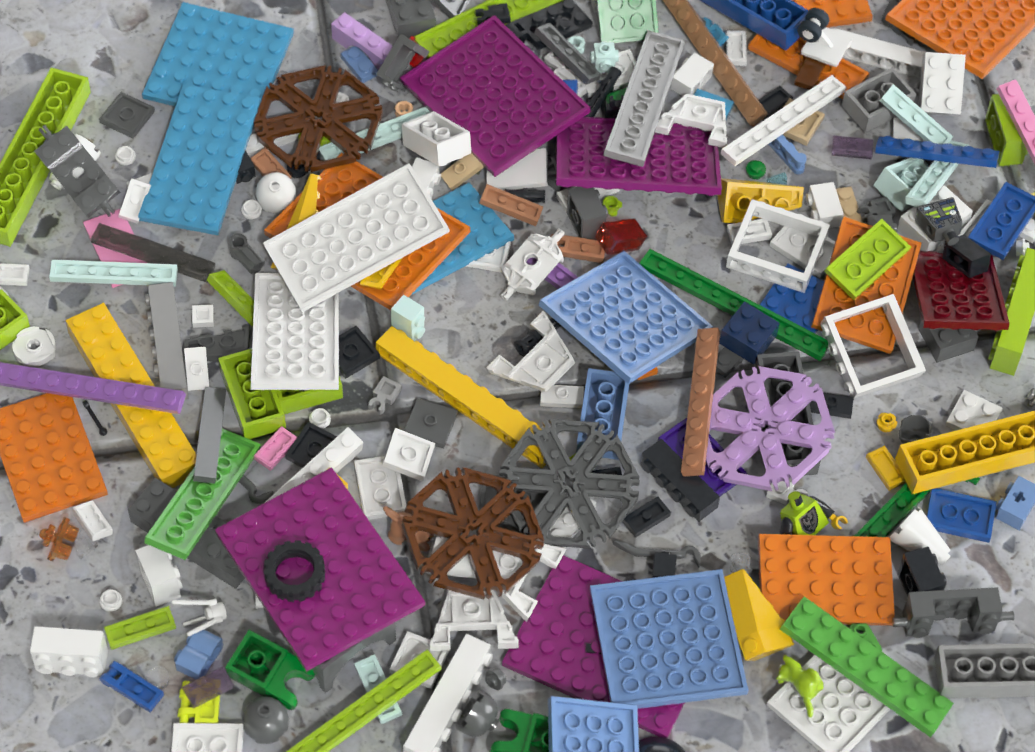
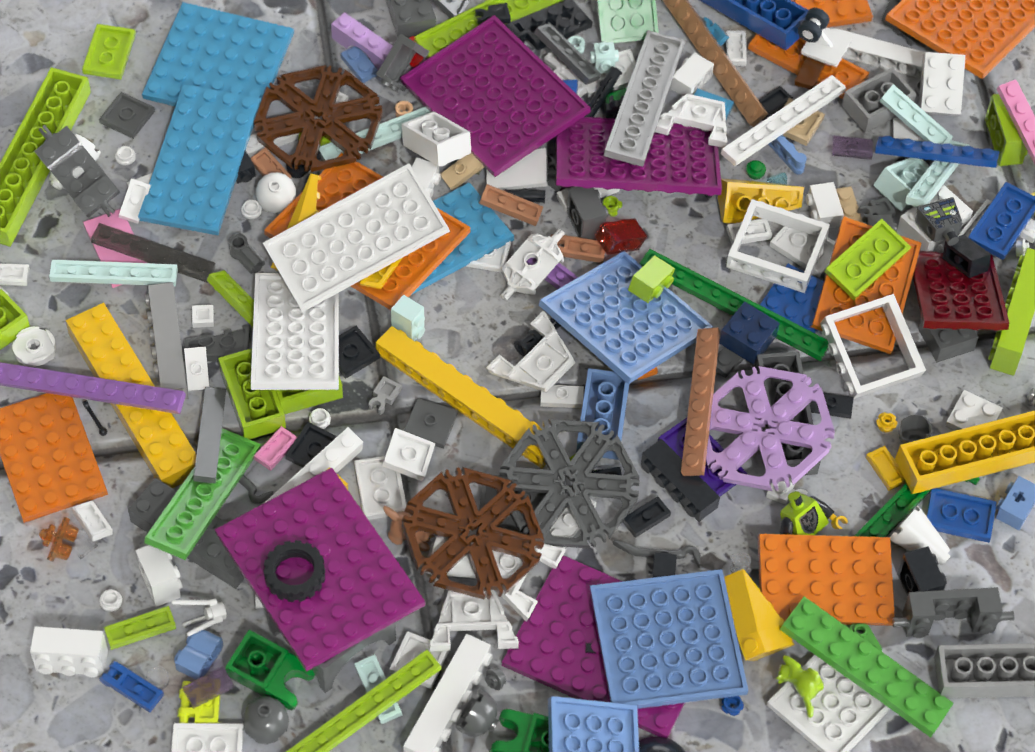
none -> lime plate [82,24,136,80]
none -> lime brick [628,256,675,303]
none -> blue plate [721,696,744,716]

